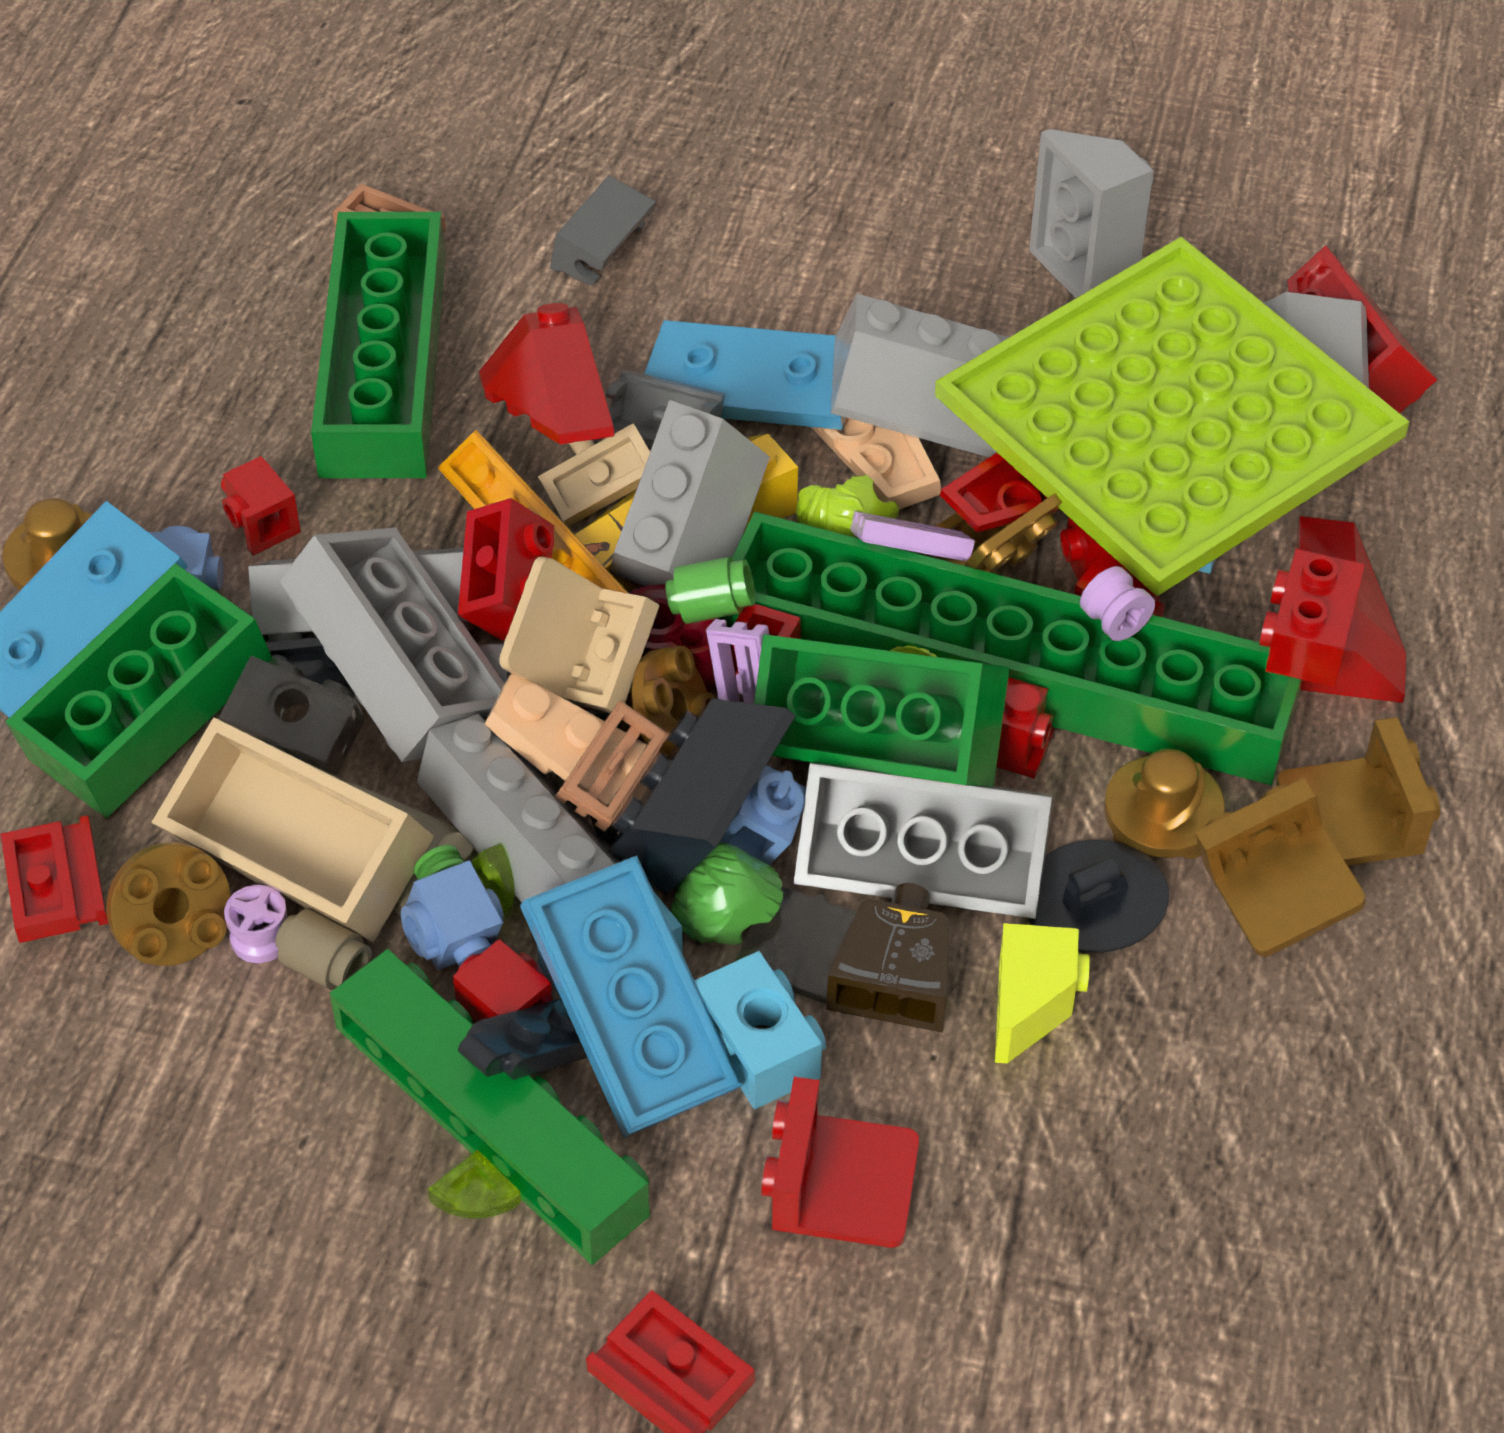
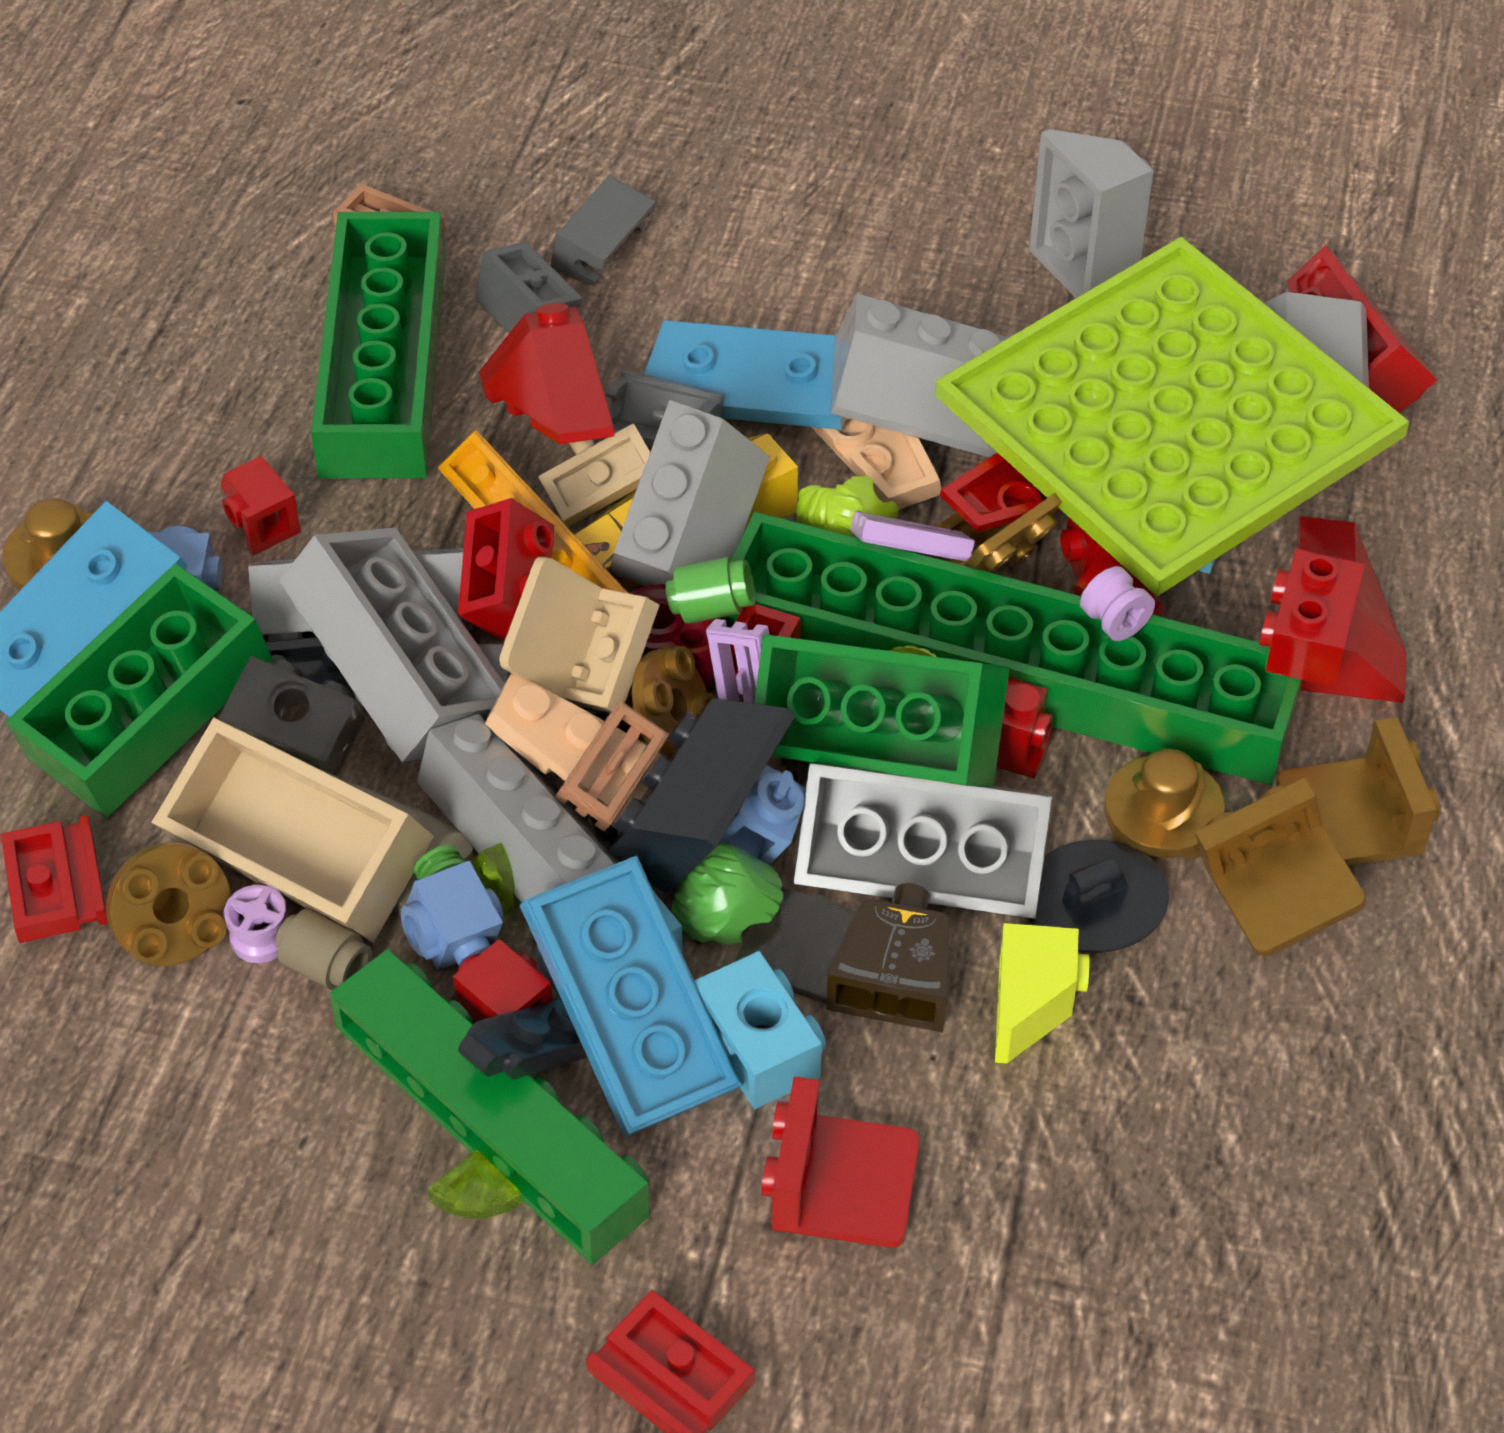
none -> dark grey hinge [476,241,583,333]

